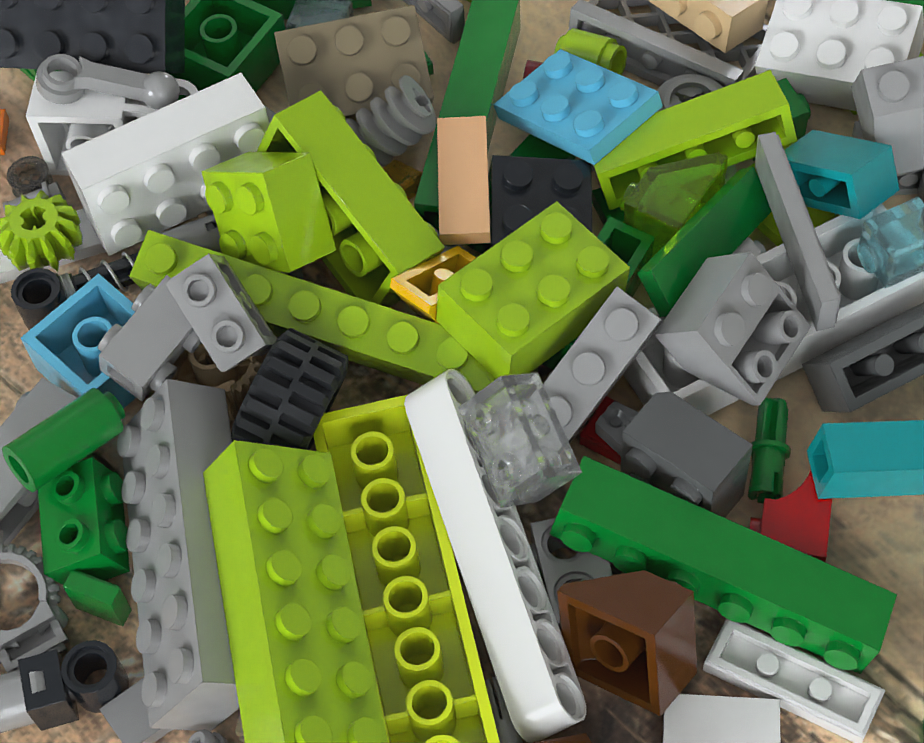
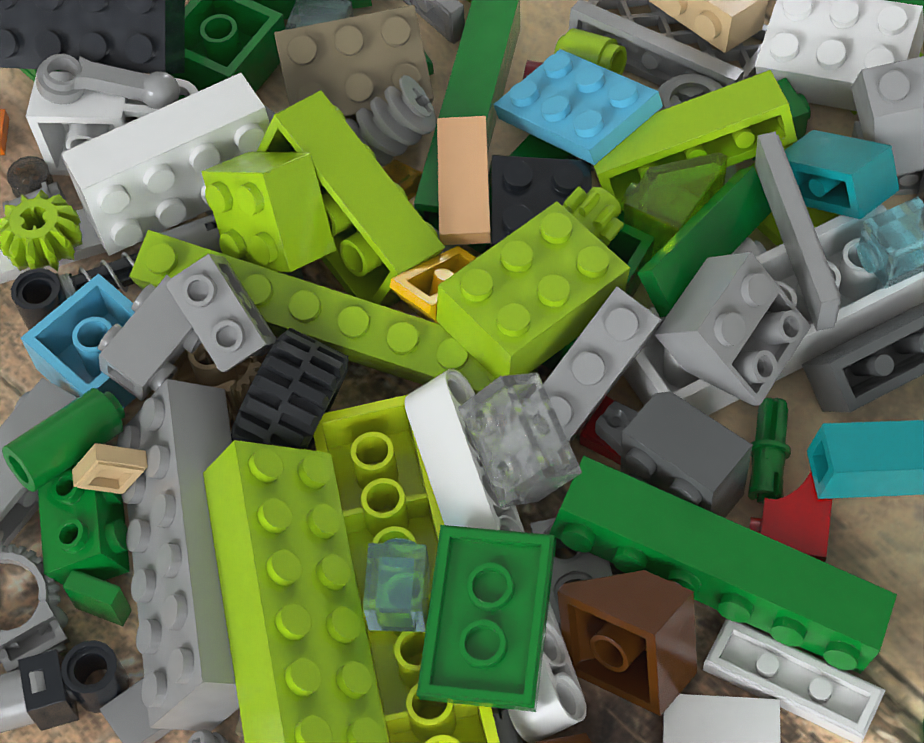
none -> tan tile [72,443,148,494]
none -> clear light blue brick [363,538,430,632]
none -> green tile [417,525,556,712]
none -> lime gear [563,187,624,246]

